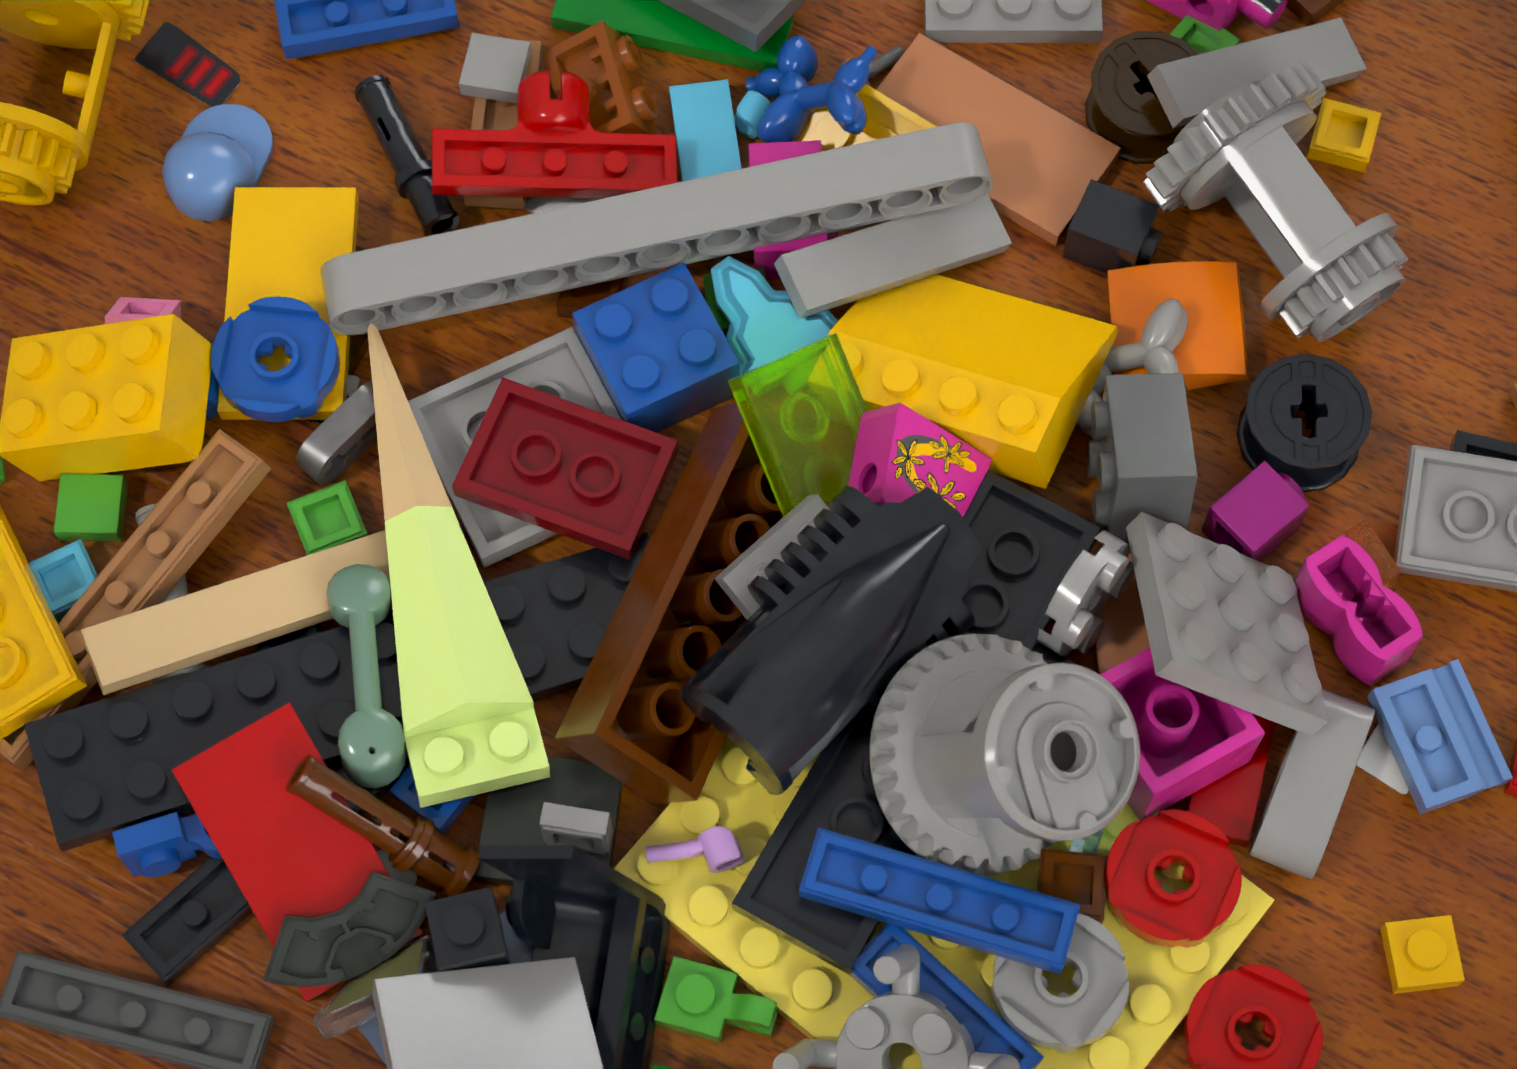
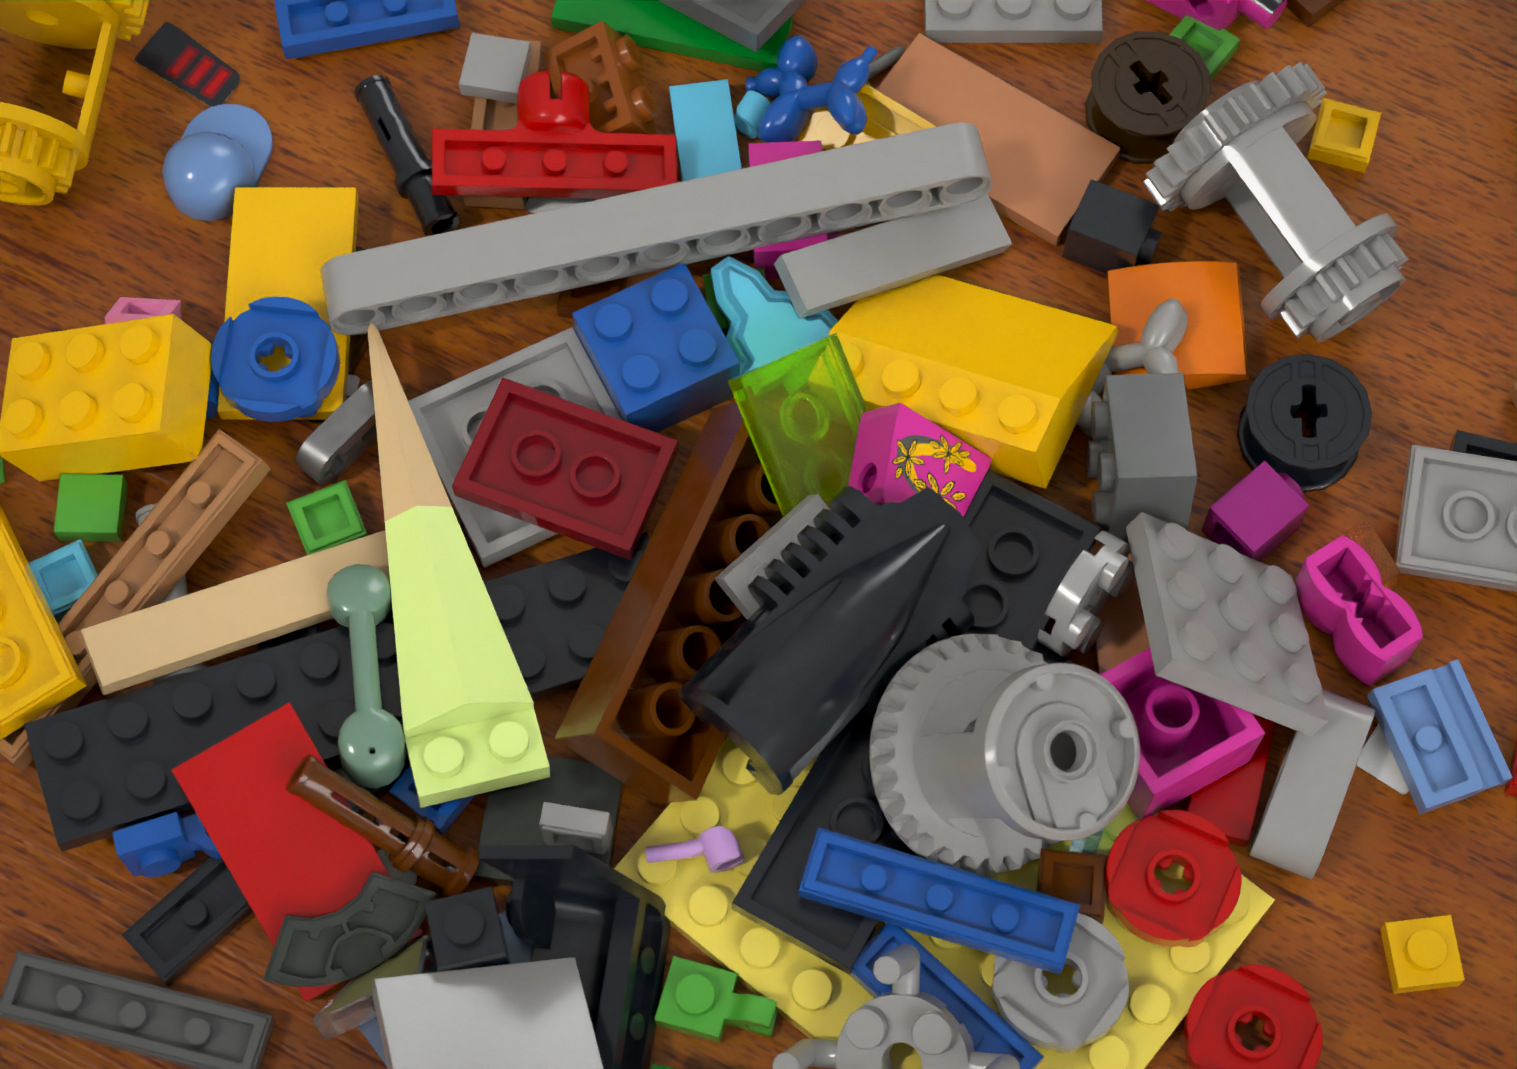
light grey tile [1147,18,1367,128] -> none

